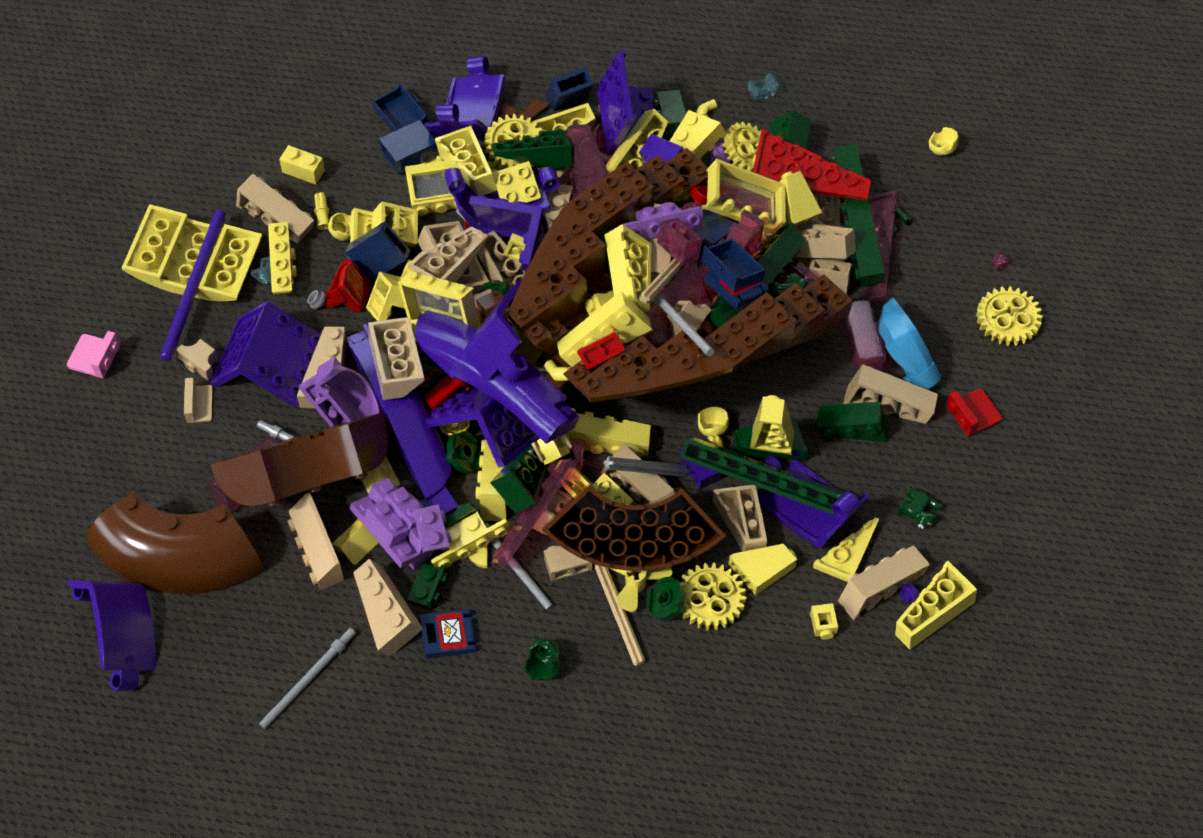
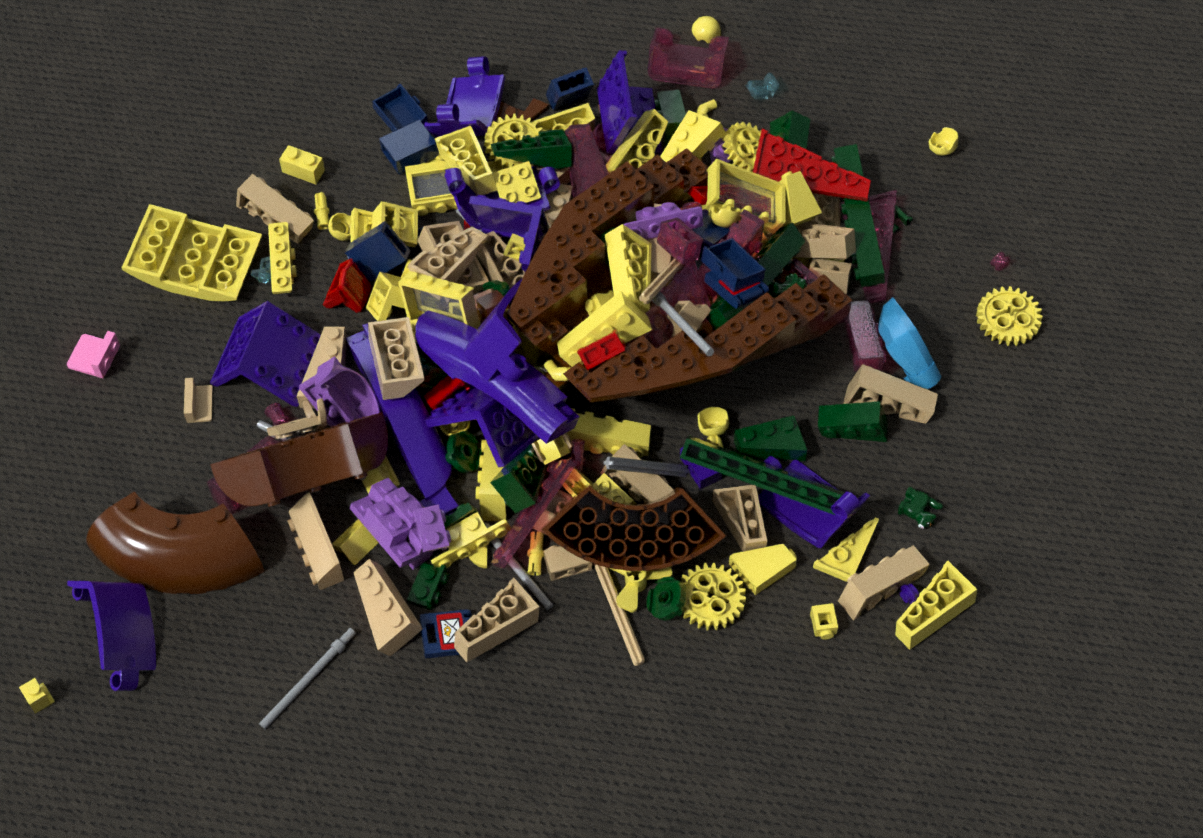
dark purple piece [160,209,226,361] -> none
tan brick [176,339,218,381] -> none
light grey plate [307,290,326,309] -> none
dark green hair [523,638,562,681] -> none
dark purple brick [639,134,684,163] -> none
light yellow wedge [750,395,794,455] -> none
red bracket [946,389,1002,437] -> none
none -> light yellow brick [19,678,55,713]
none -> clear pink bush [264,403,290,426]
none -> tan piece [267,398,327,439]
none -> tan wedge [454,578,539,662]
none -> light yellow pin [527,531,544,576]
none -> clear pink windscreen [647,27,729,88]
none -> light yellow hair [692,16,721,43]
none -> light yellow hair [708,205,741,228]

